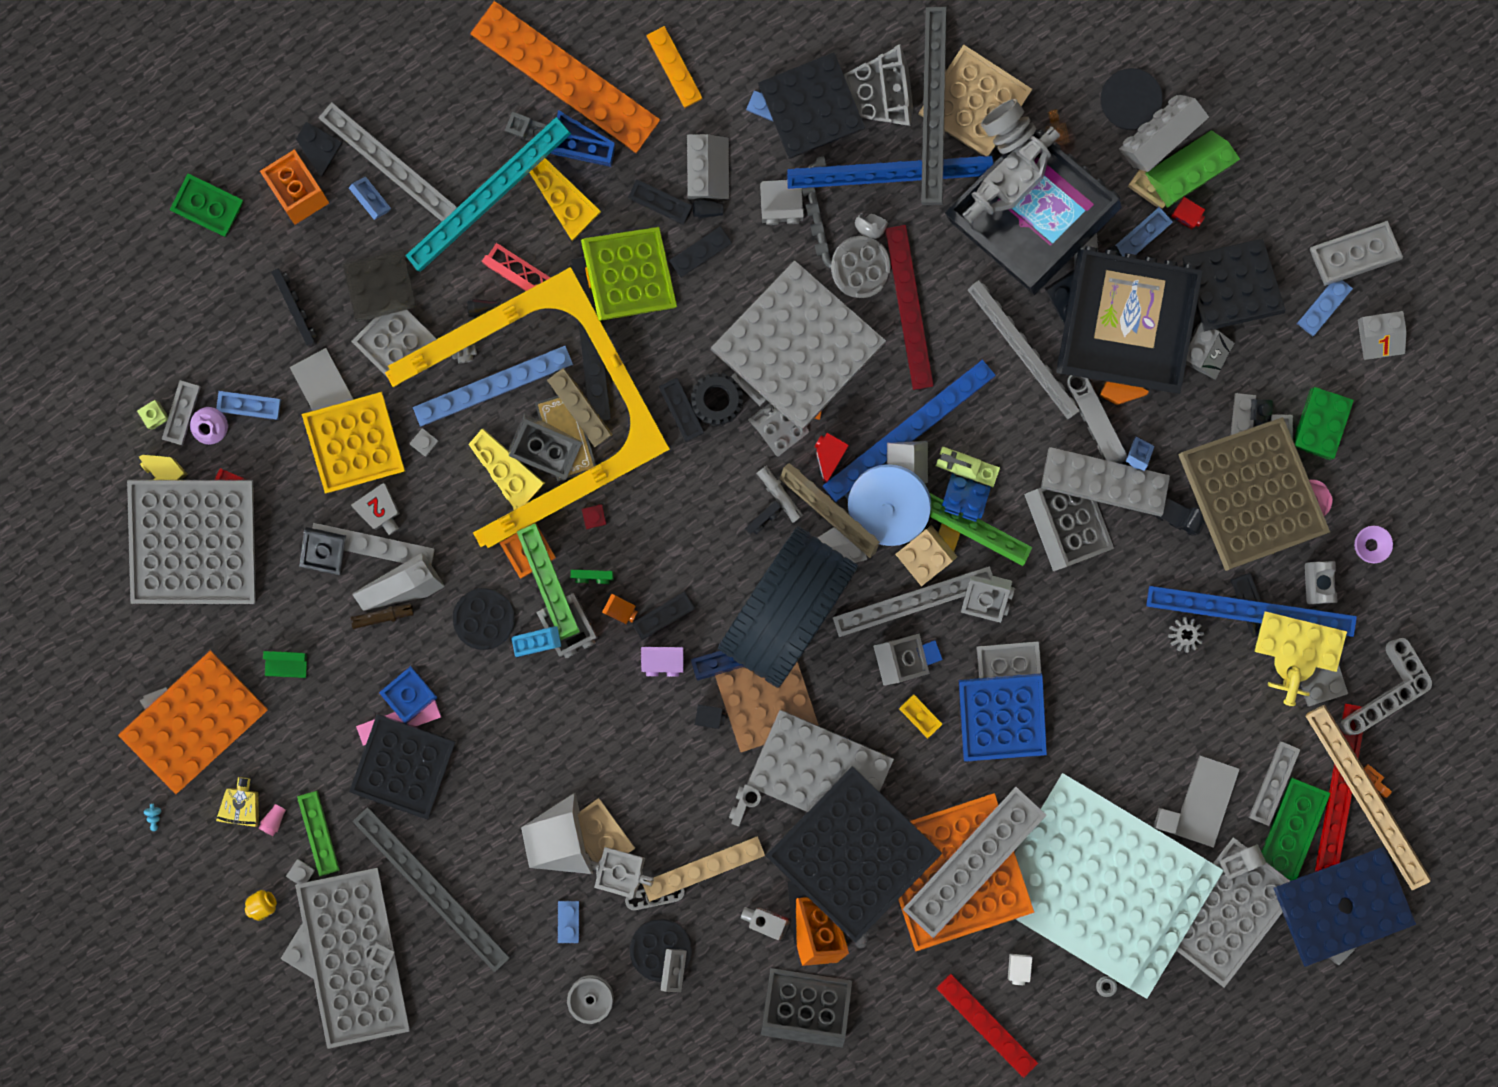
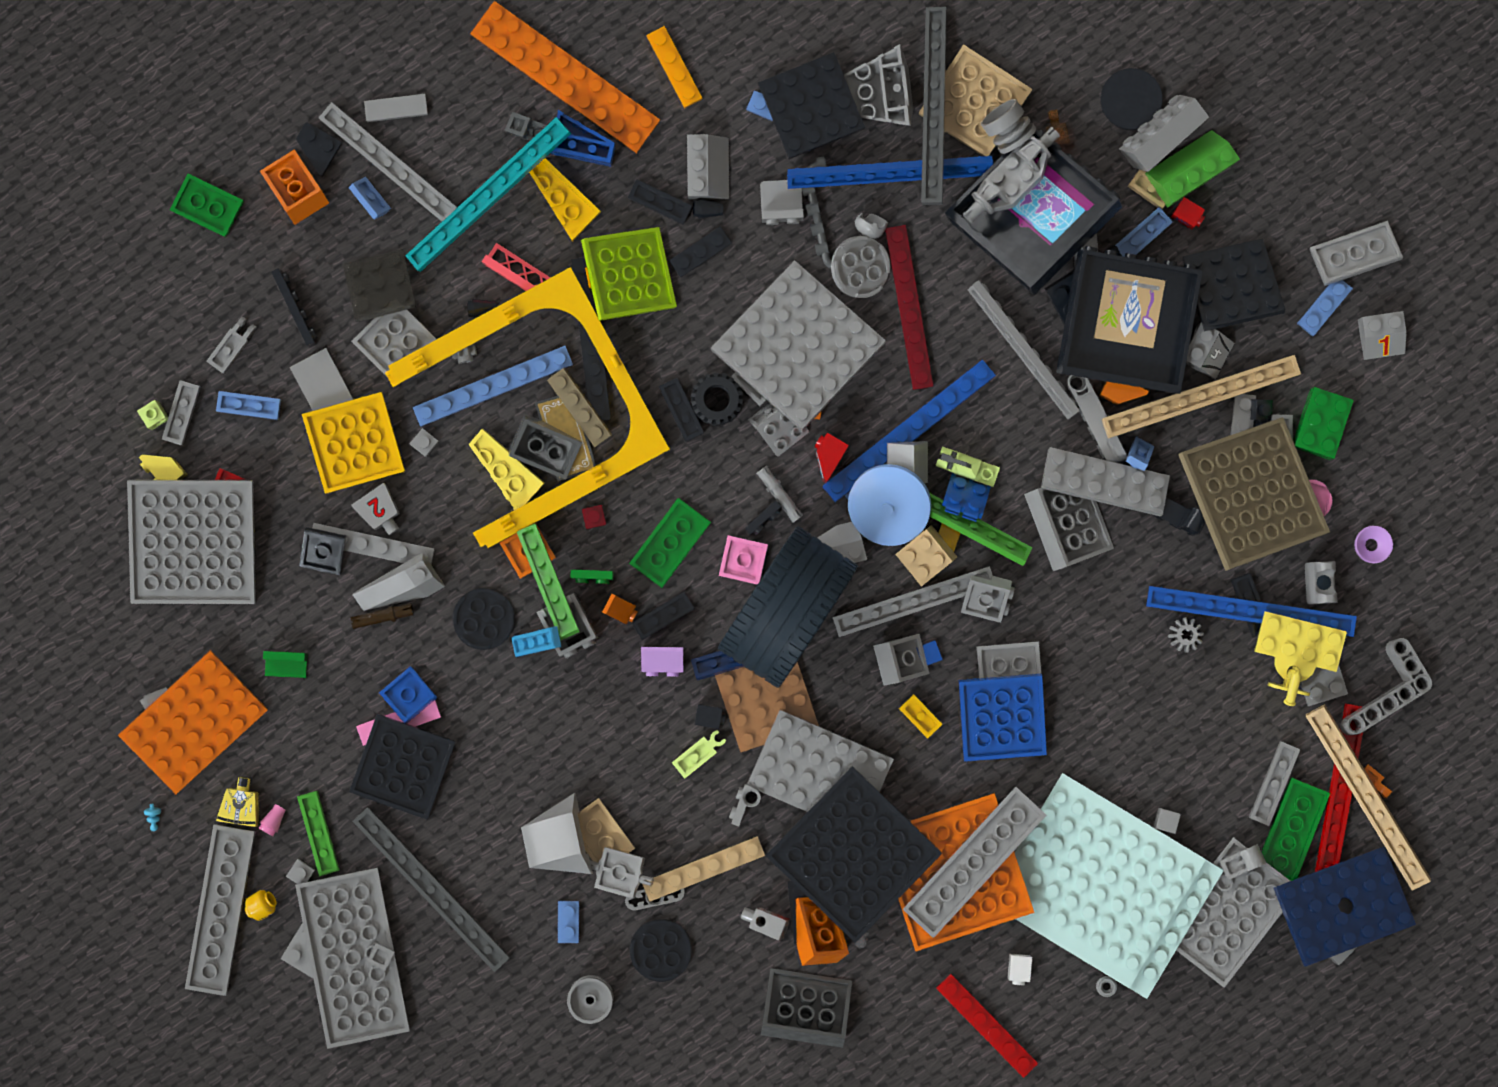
lavender piece [190,407,228,445] -> none
light grey plate [661,949,687,992] -> none
dark tan plate [780,463,880,558] -> none
light grey tile [1173,755,1239,848] -> none
none -> light grey plate [185,824,256,996]
none -> light grey hinge [206,317,257,374]
none -> light grey tile [364,94,428,122]
none -> green tile [629,498,711,588]
none -> yellowish green plate [672,730,726,778]
none -> bright pink plate [719,536,768,585]
none -> tan plate [1101,355,1301,439]

